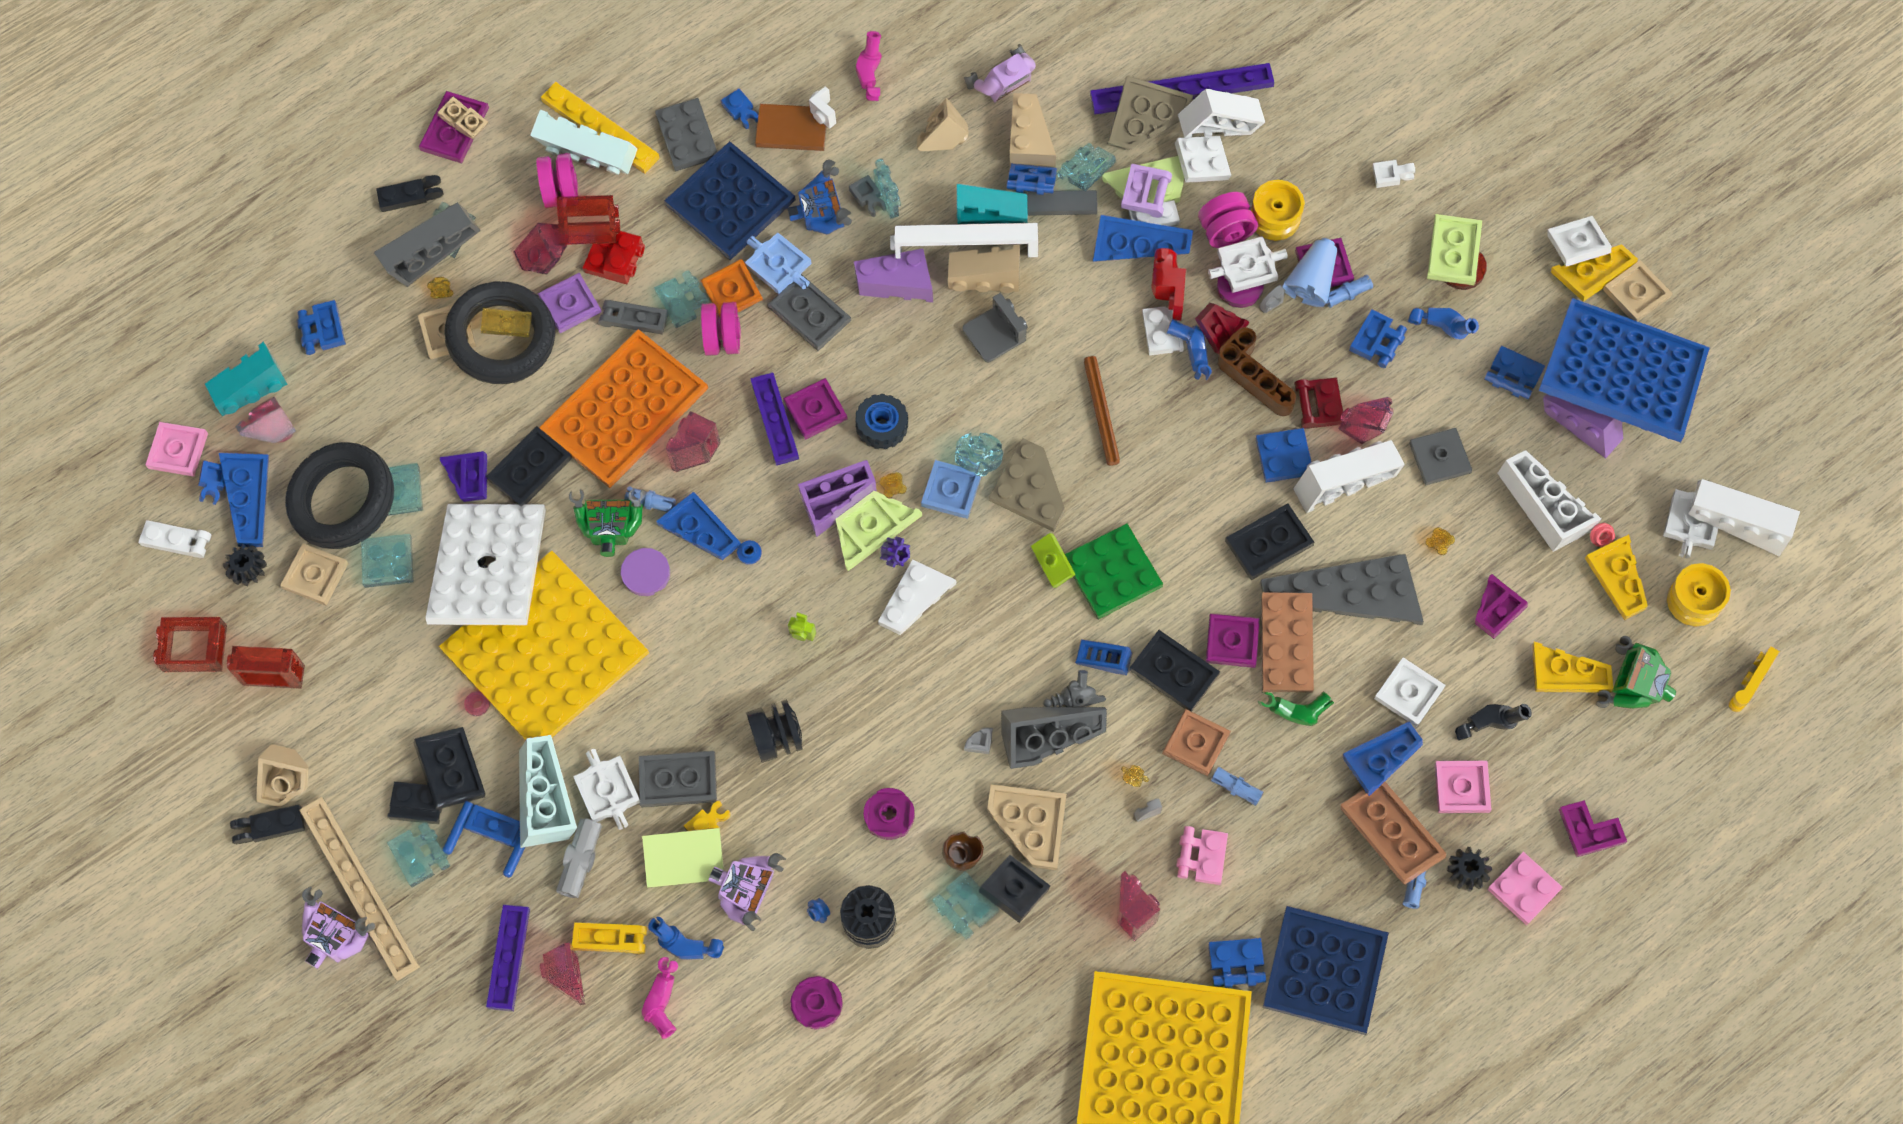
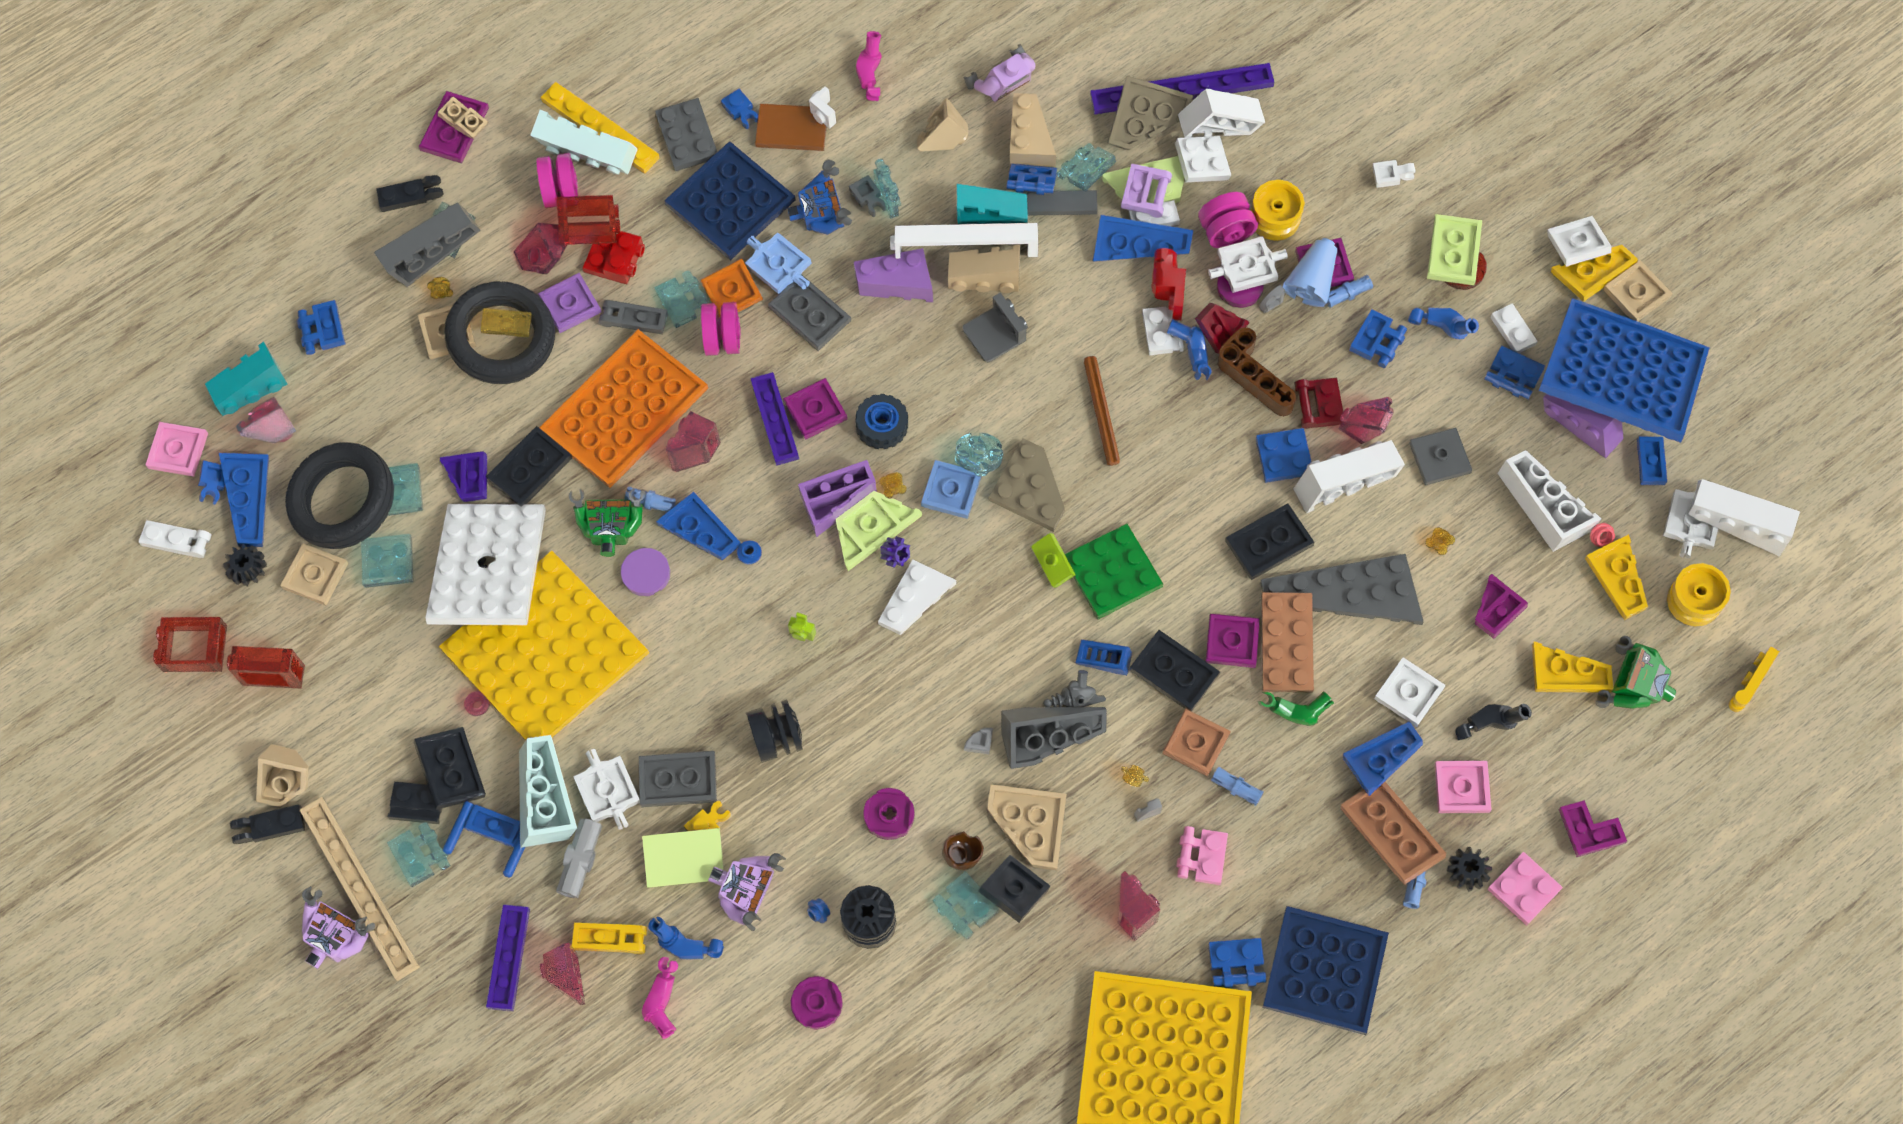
none -> white plate [1490,304,1537,353]
none -> blue plate [1637,437,1667,485]

